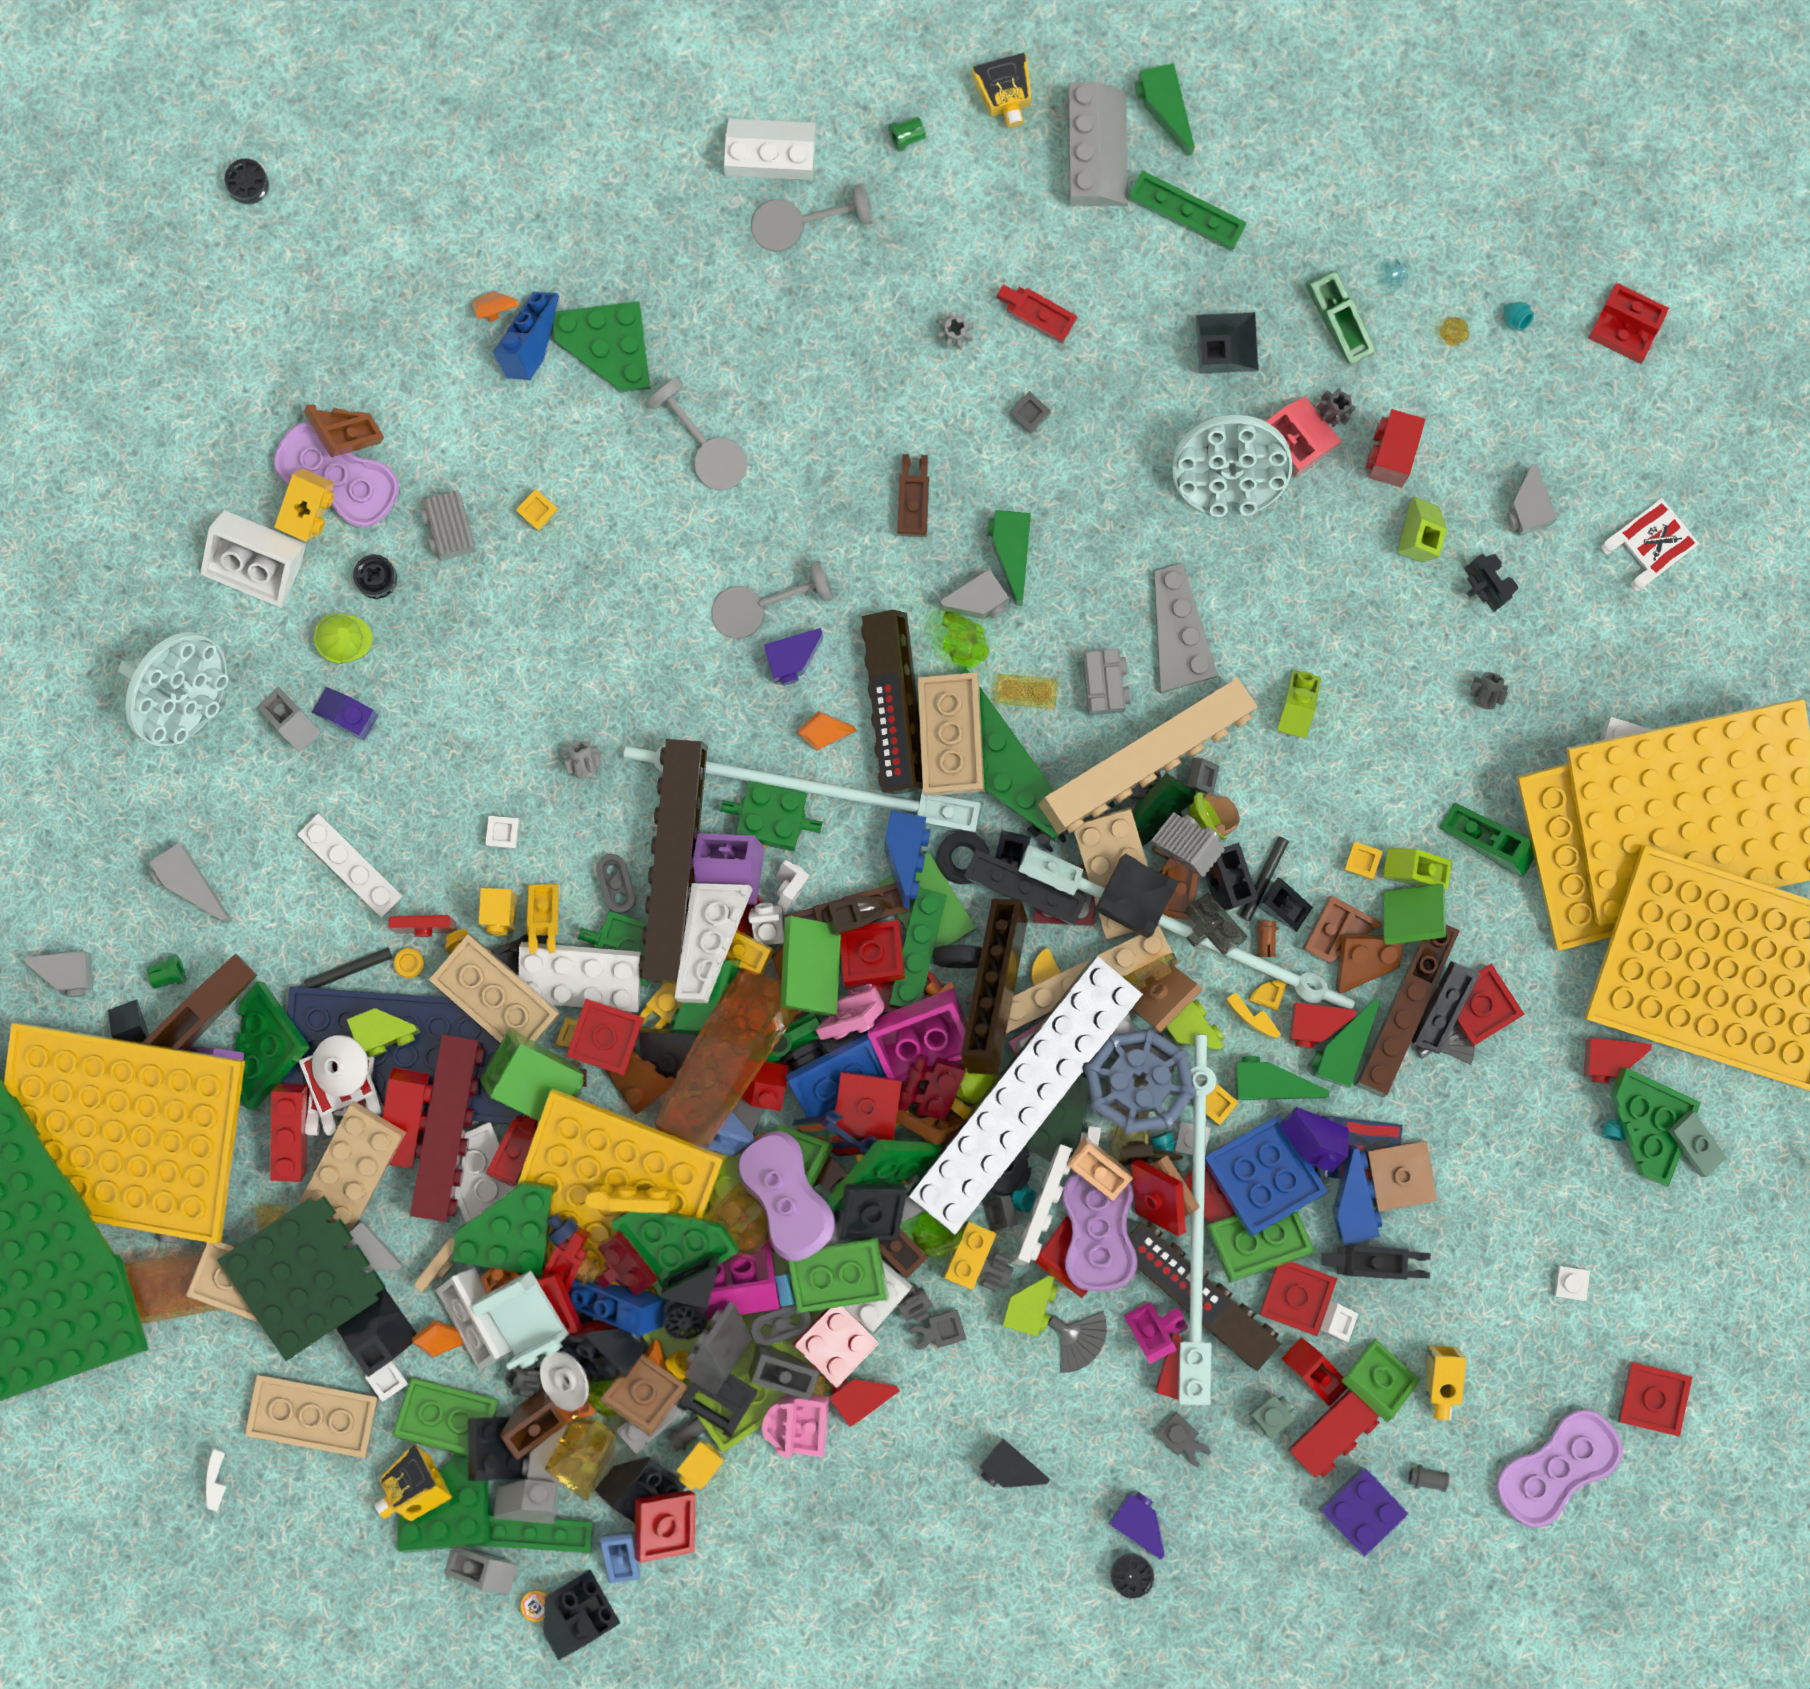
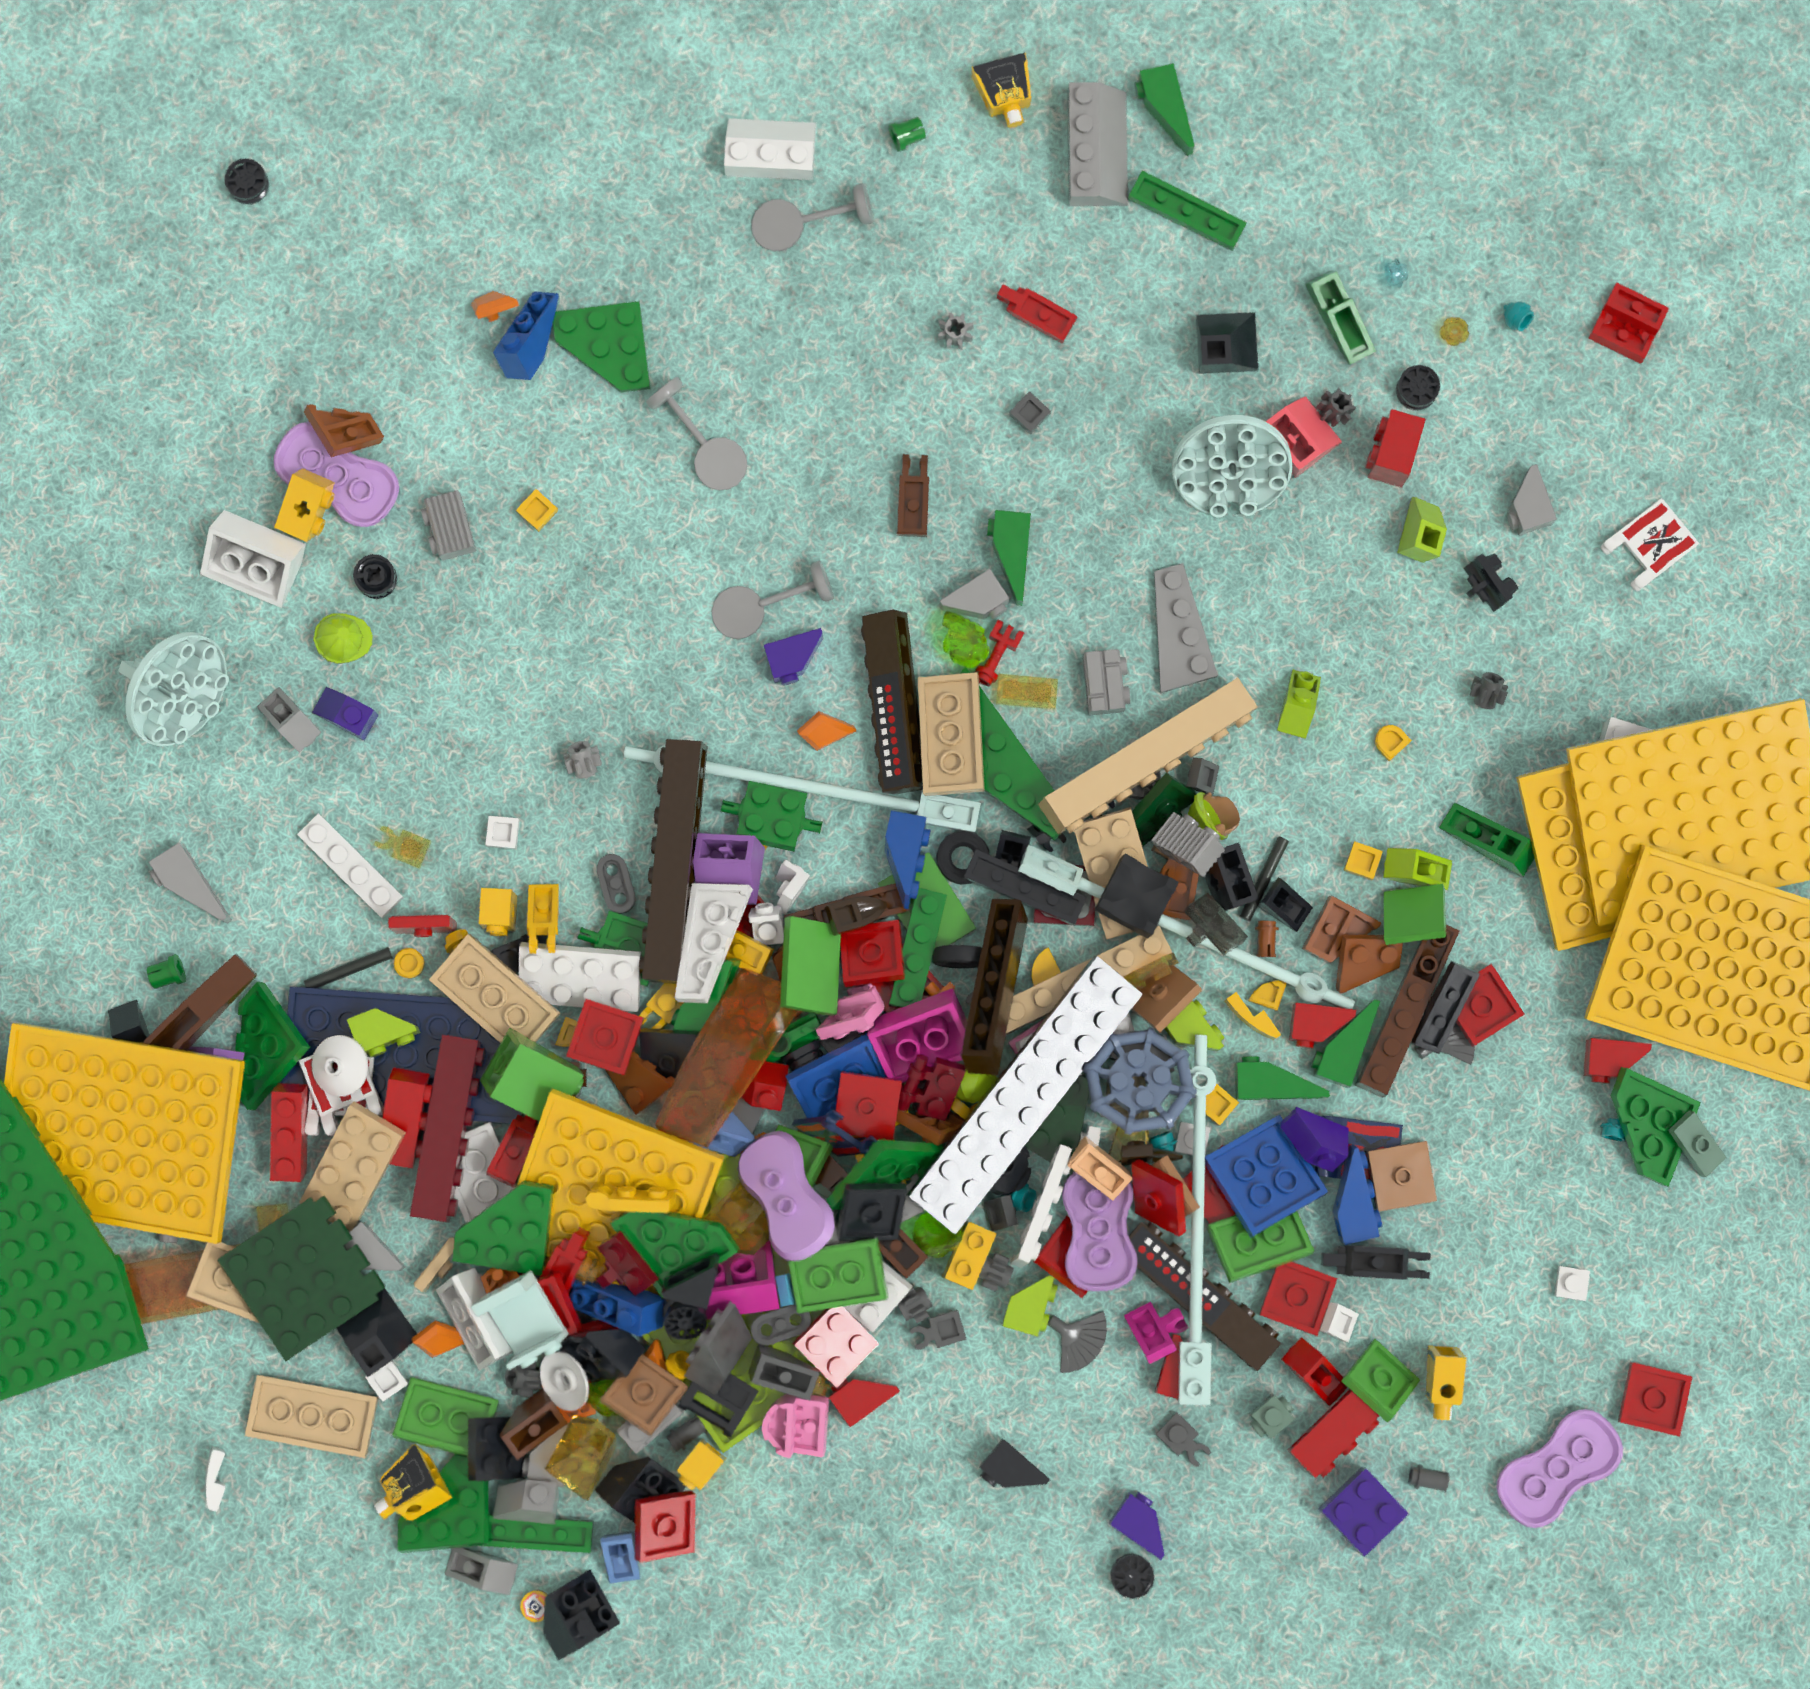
light grey slope [24,951,93,997] -> none
dark blue tile [547,1213,579,1246] -> none
none -> clear yellow plate [374,826,431,869]
none -> red hinge [974,619,1025,686]
none -> yellow tile [1375,725,1412,761]
none -> black wheel [1396,365,1440,411]

